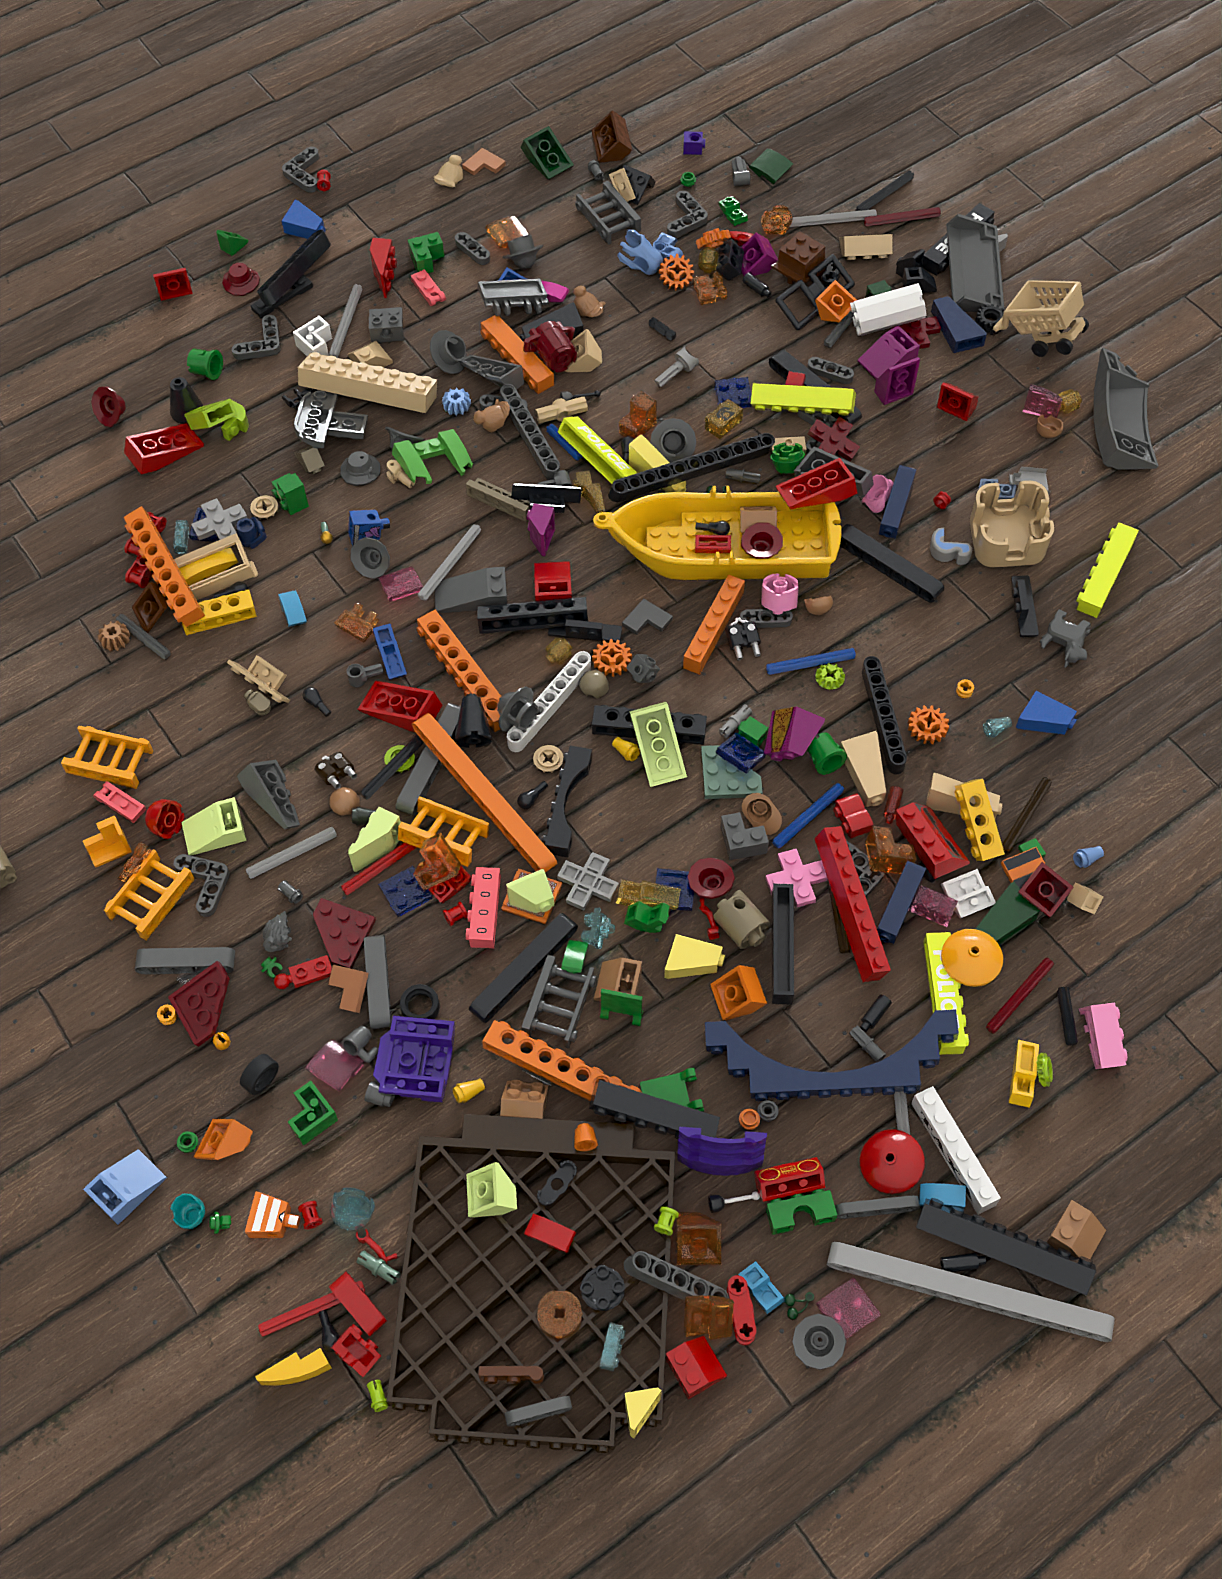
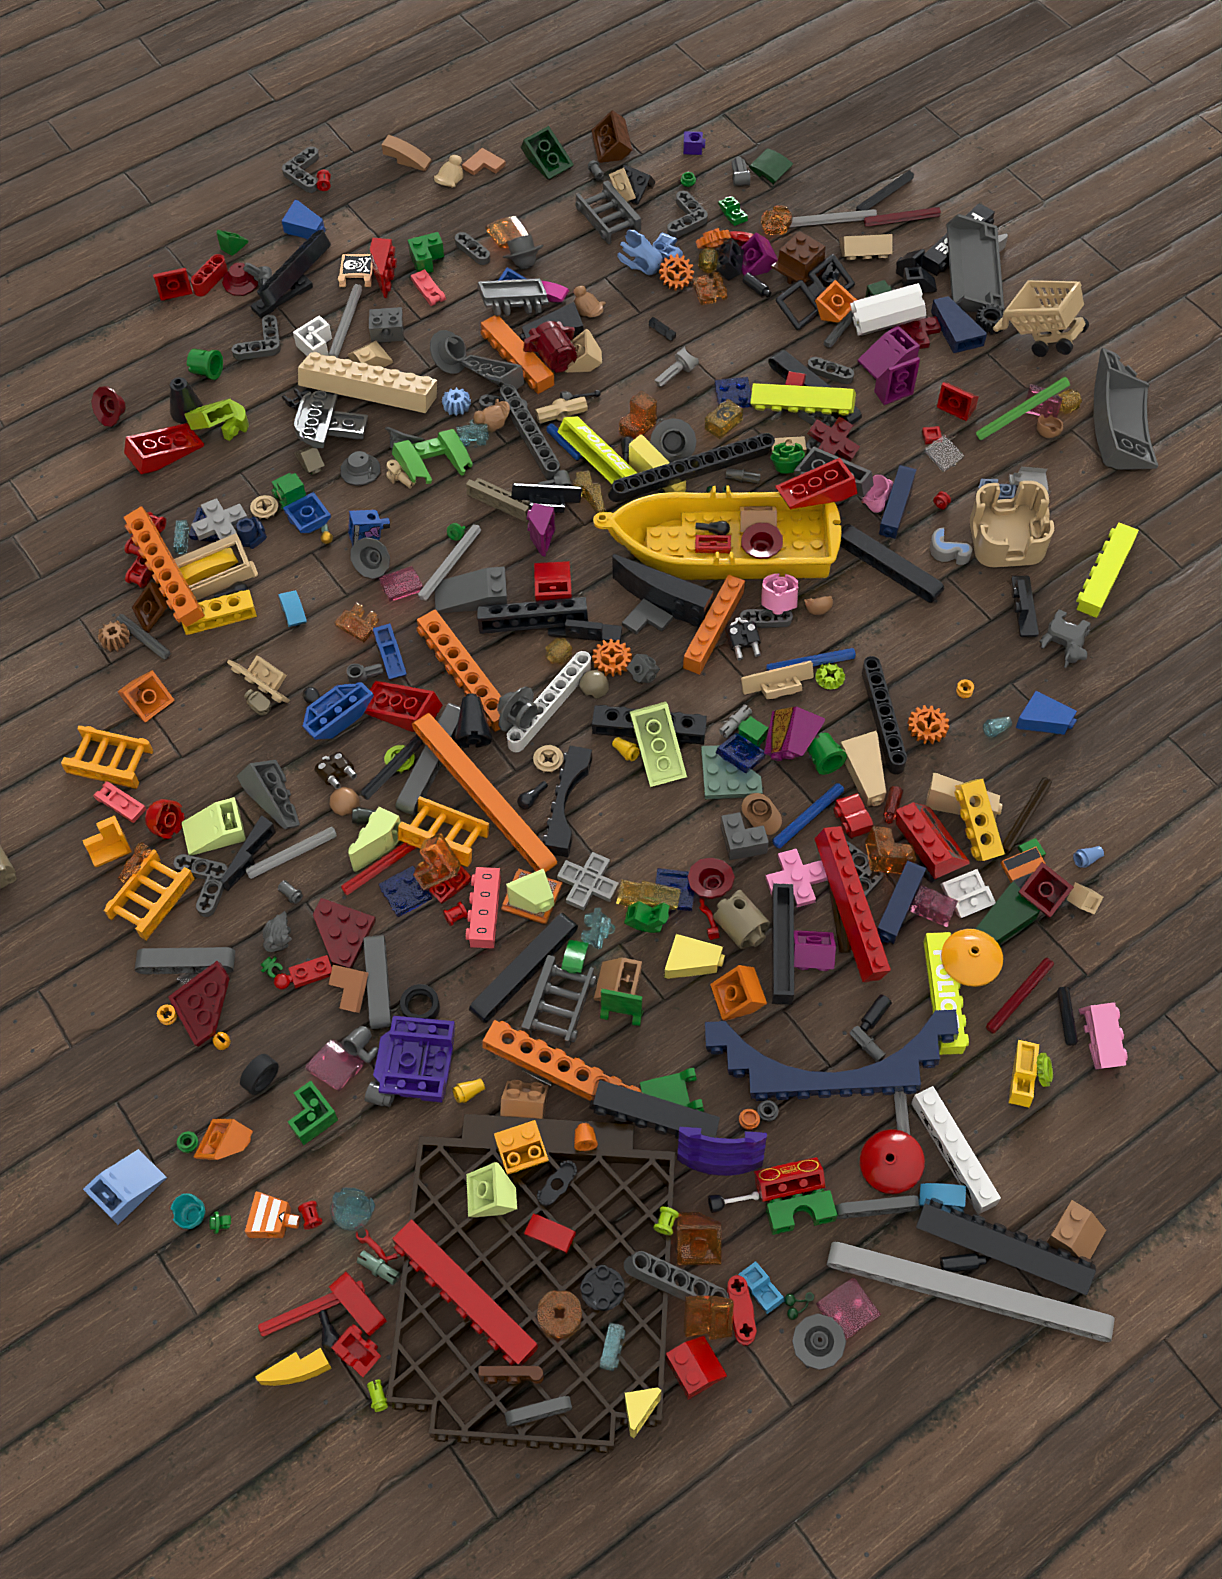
none -> orange slope [117,670,175,722]
none -> red beam [191,254,228,297]
none -> black slope [221,815,276,891]
none -> dark grey axle [243,263,272,287]
none -> blue slope [283,492,331,533]
none -> blue wedge [303,682,374,740]
none -> flag [338,254,373,287]
none -> medium nougat slope [382,135,432,171]
none -> red brick [392,1219,538,1366]
none -> green plate [447,523,465,541]
none -> clear light blue hips [457,420,489,447]
none -> light orange slope [494,1120,549,1175]
none -> black slope [612,554,713,627]
none -> tan bracket [741,661,814,699]
none -> magenta slope [794,930,836,971]
none -> red tile [922,426,943,445]
none -> clear piece [924,435,965,472]
none -> bright green axle [976,377,1070,440]

